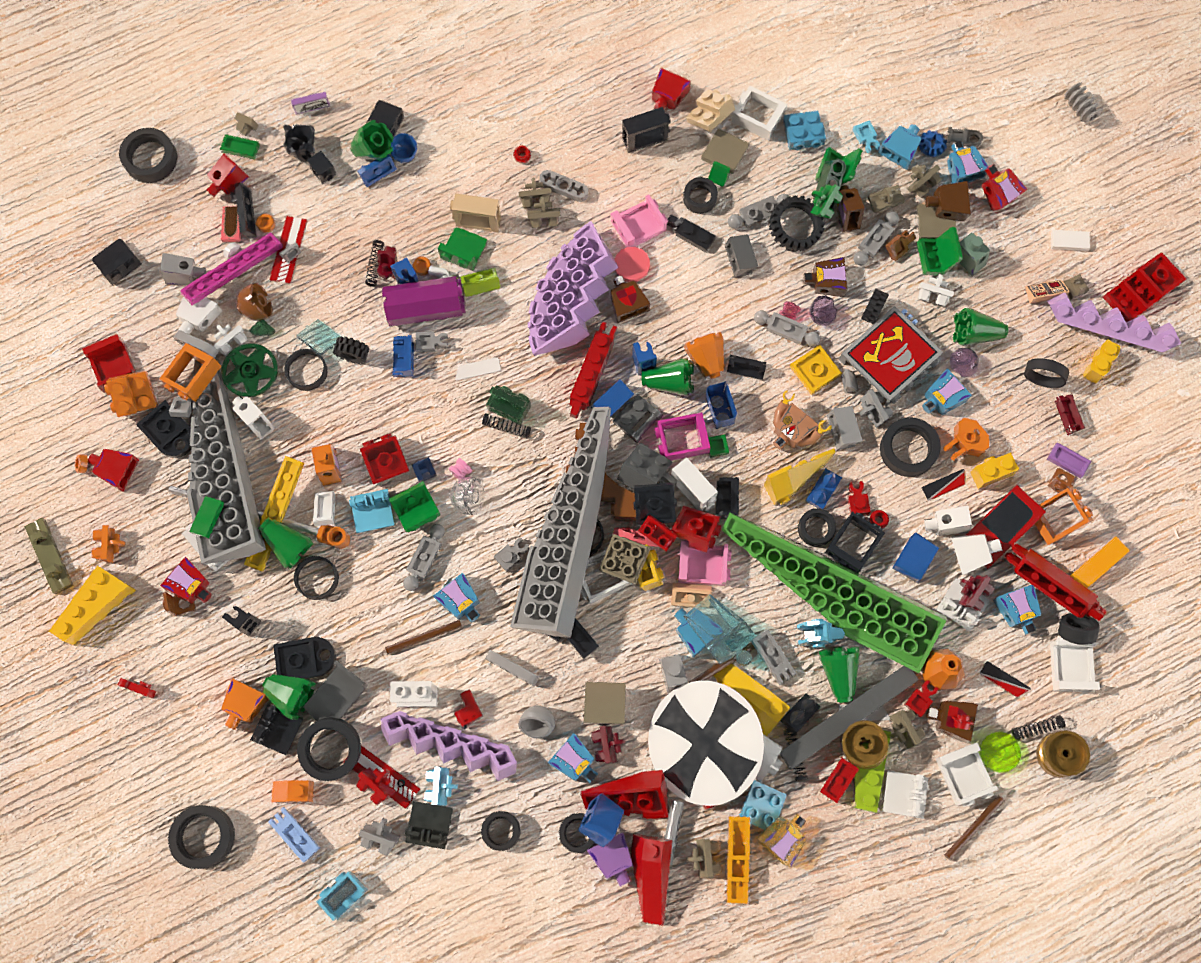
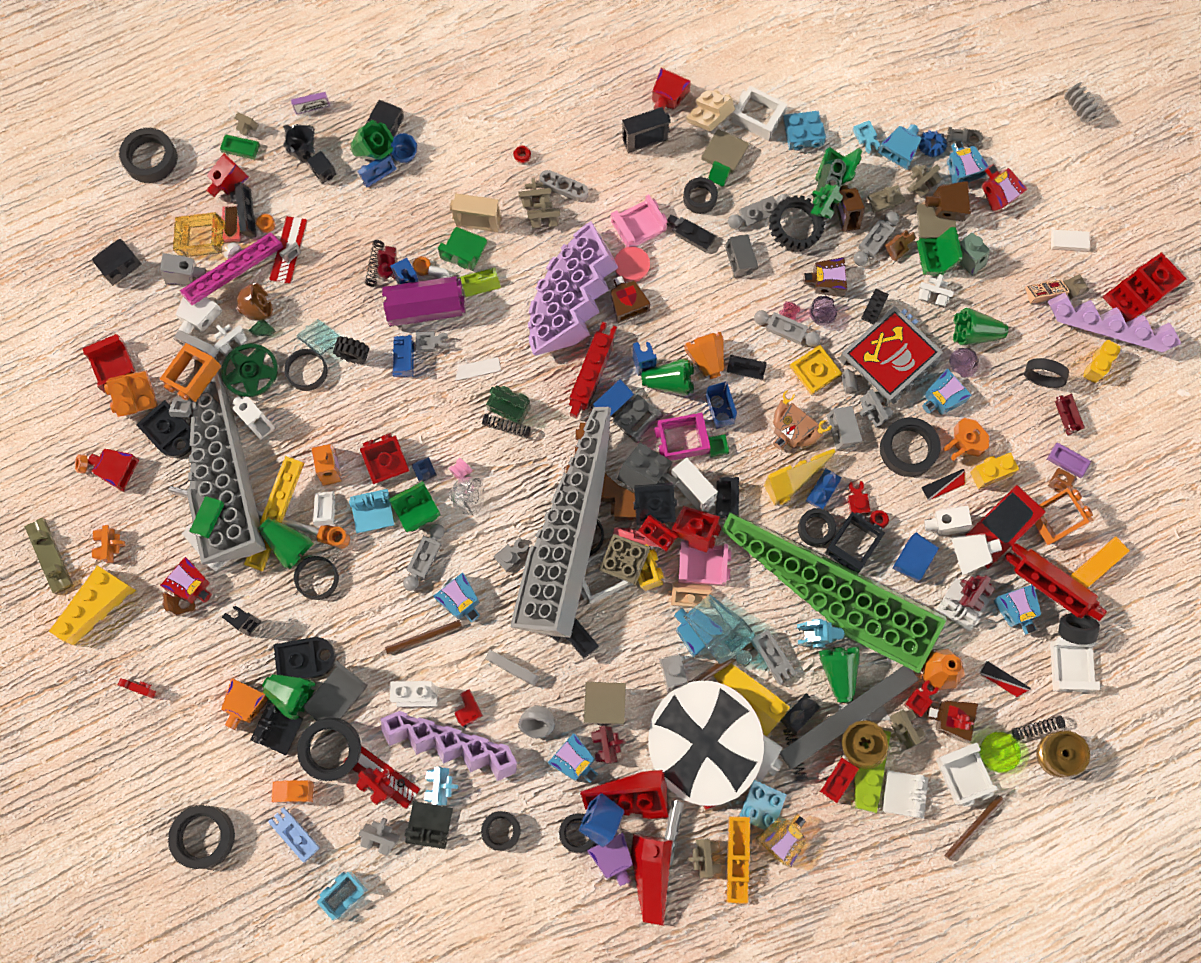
none -> clear yellow window [173,212,225,257]

